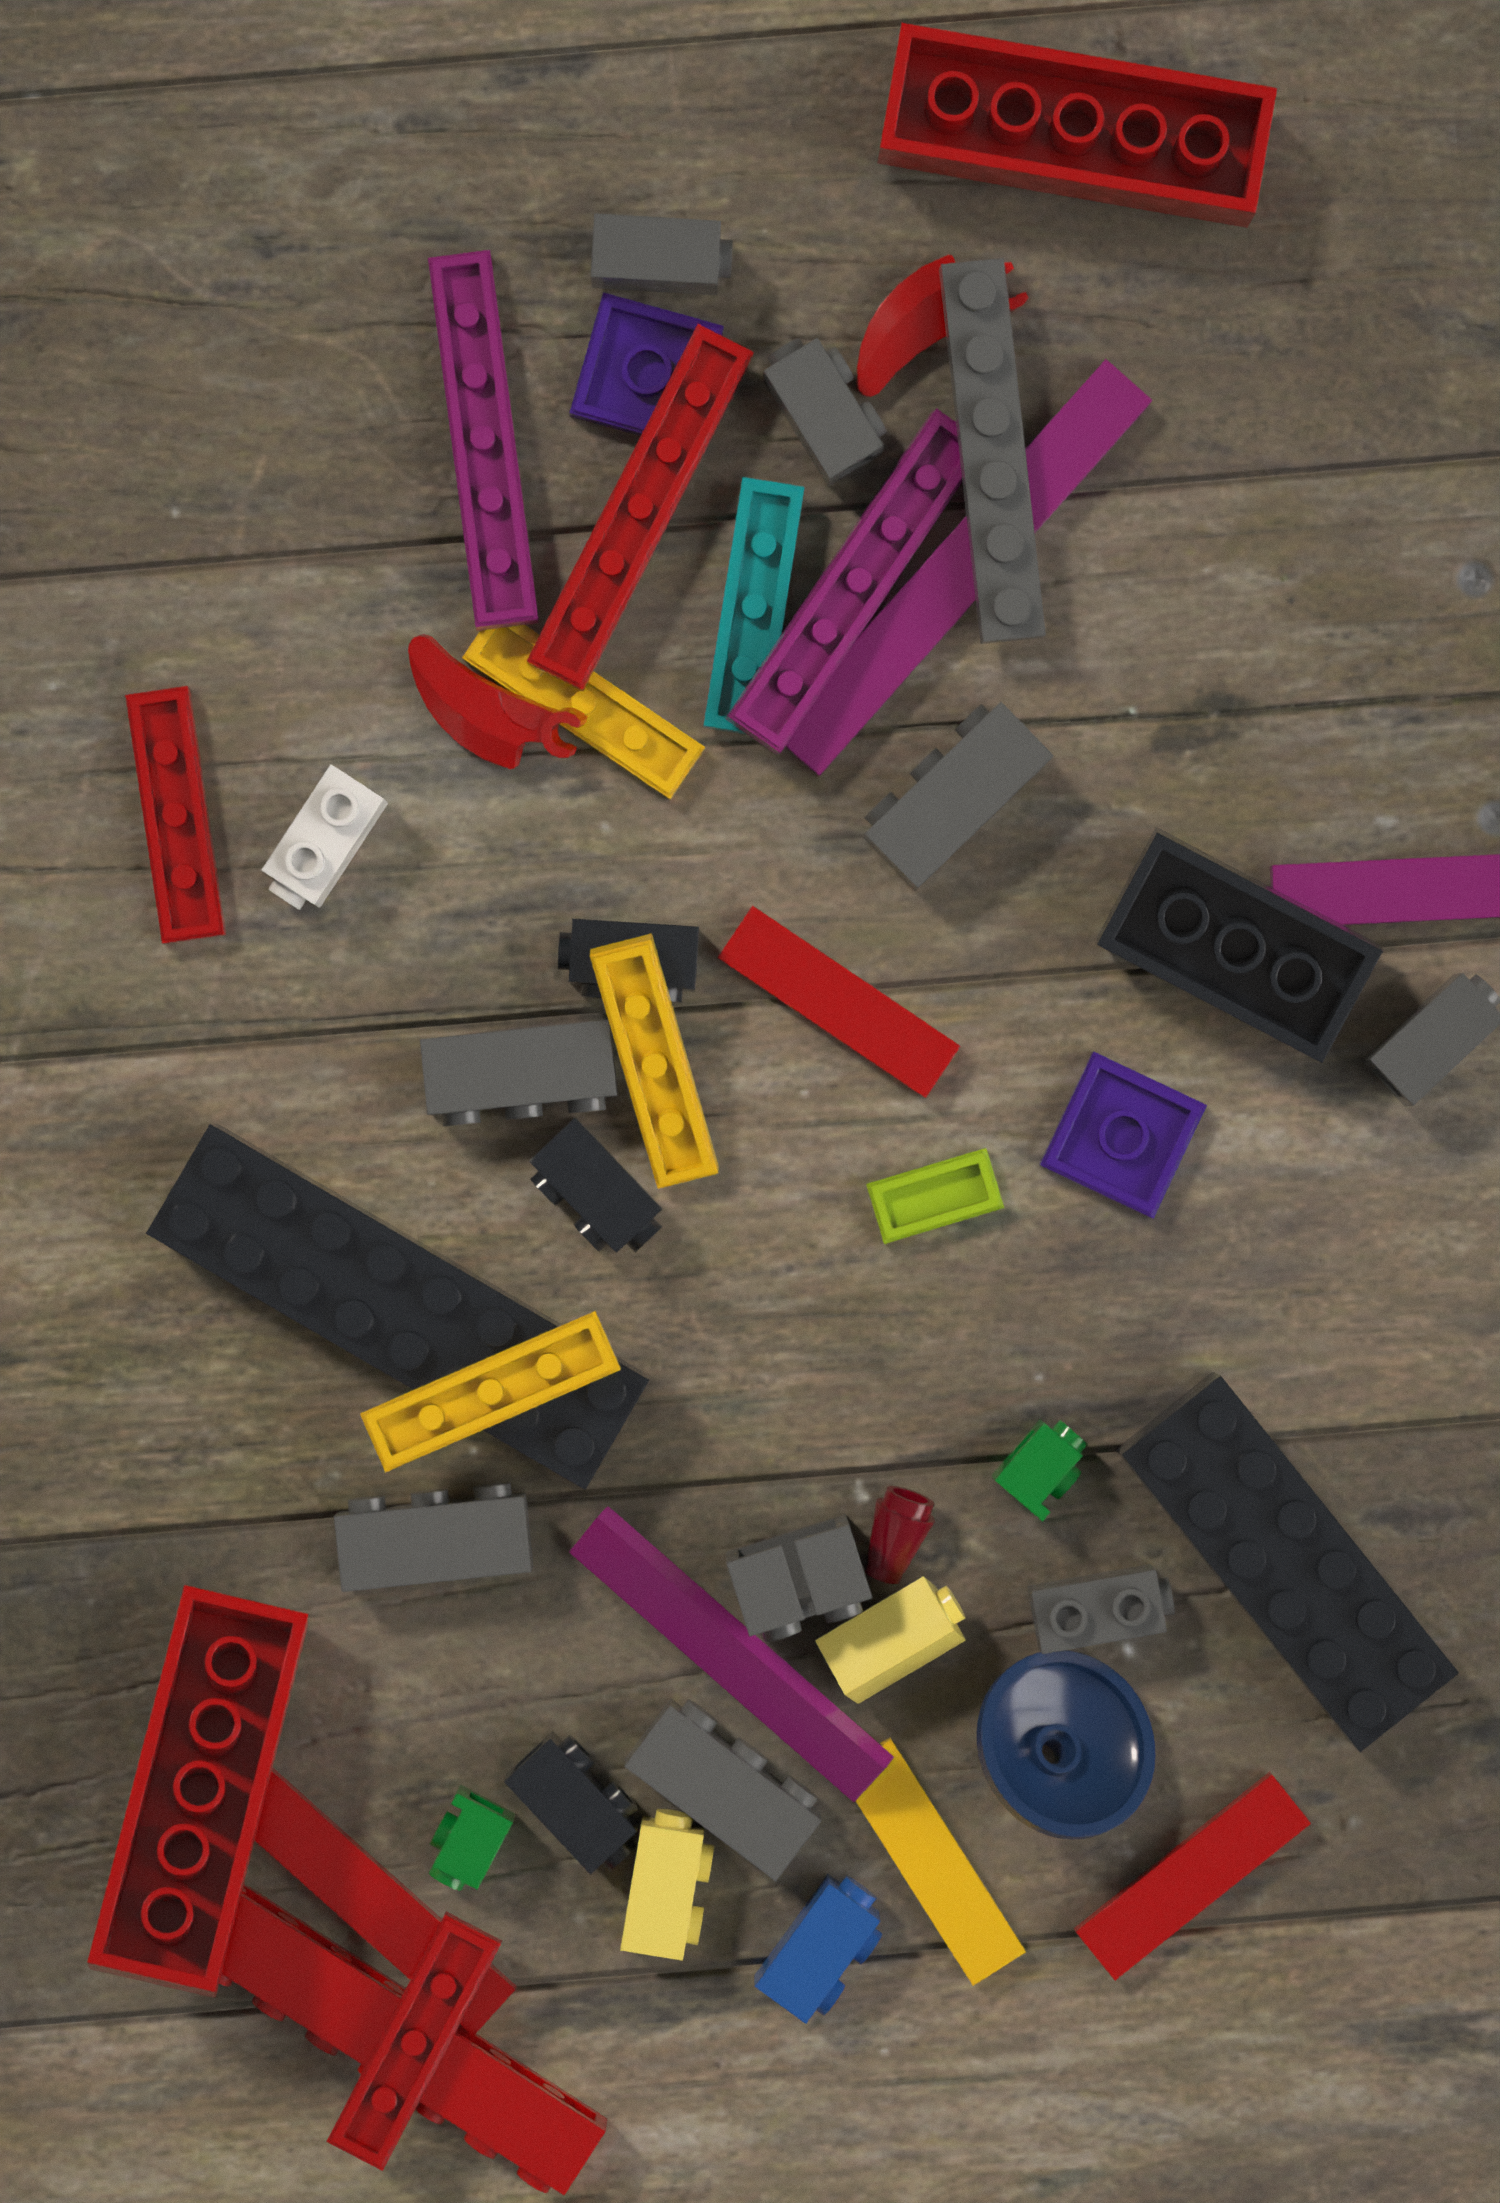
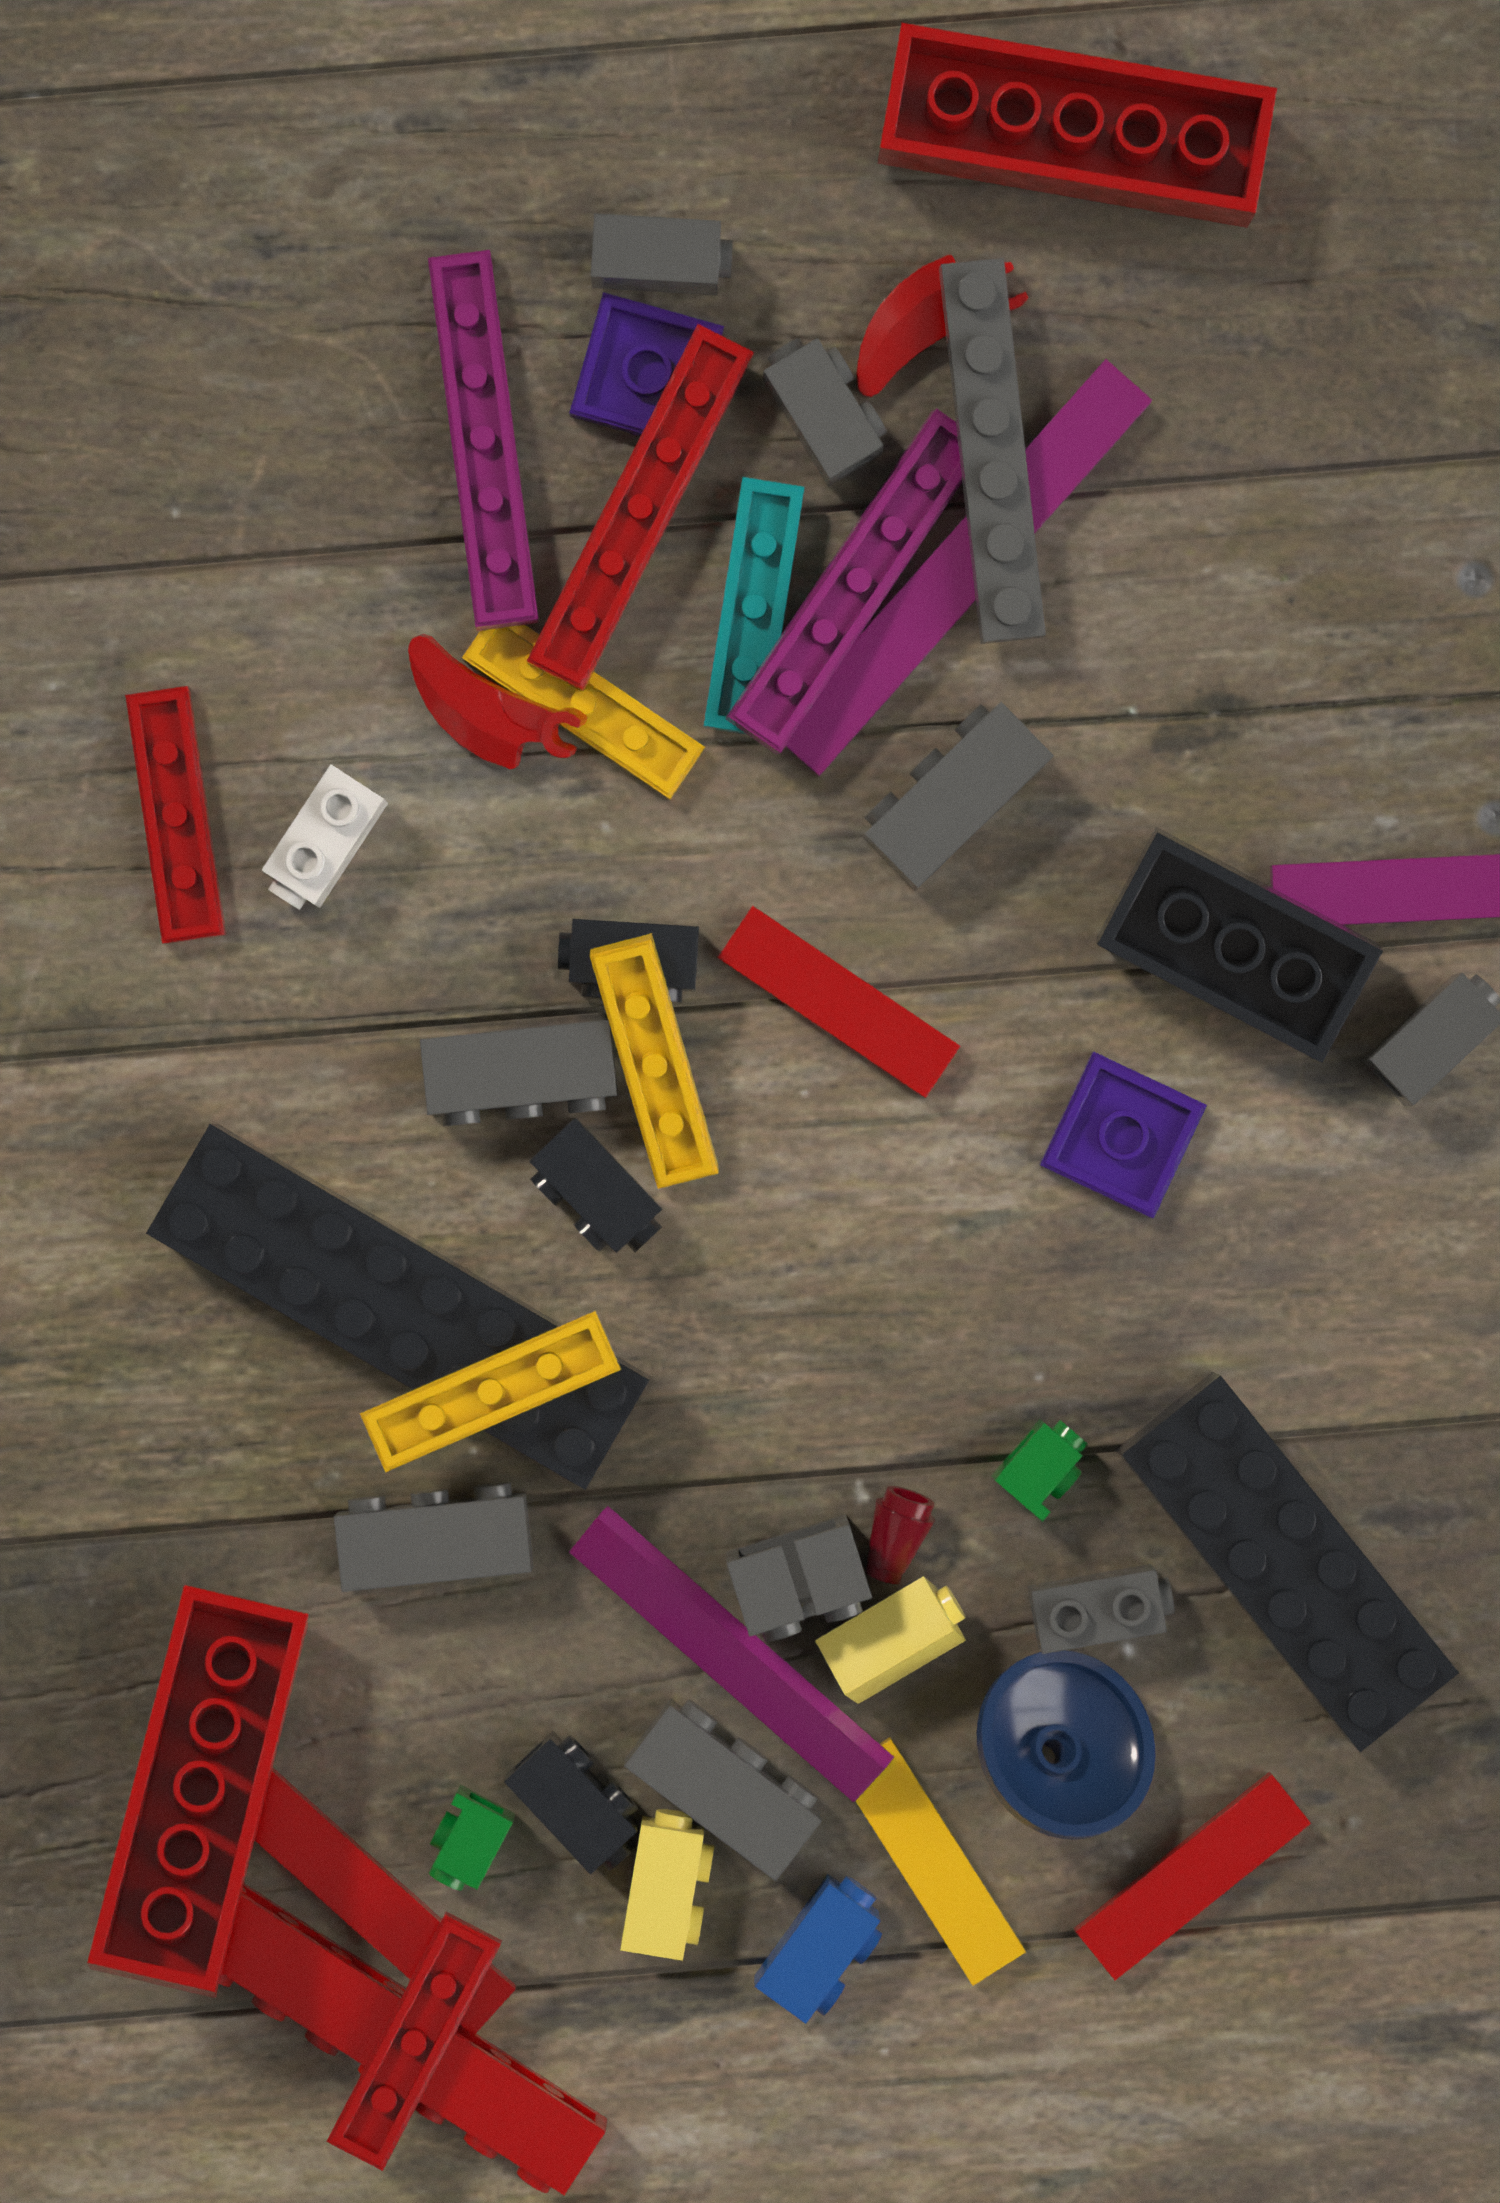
lime tile [866,1148,1004,1244] -> none

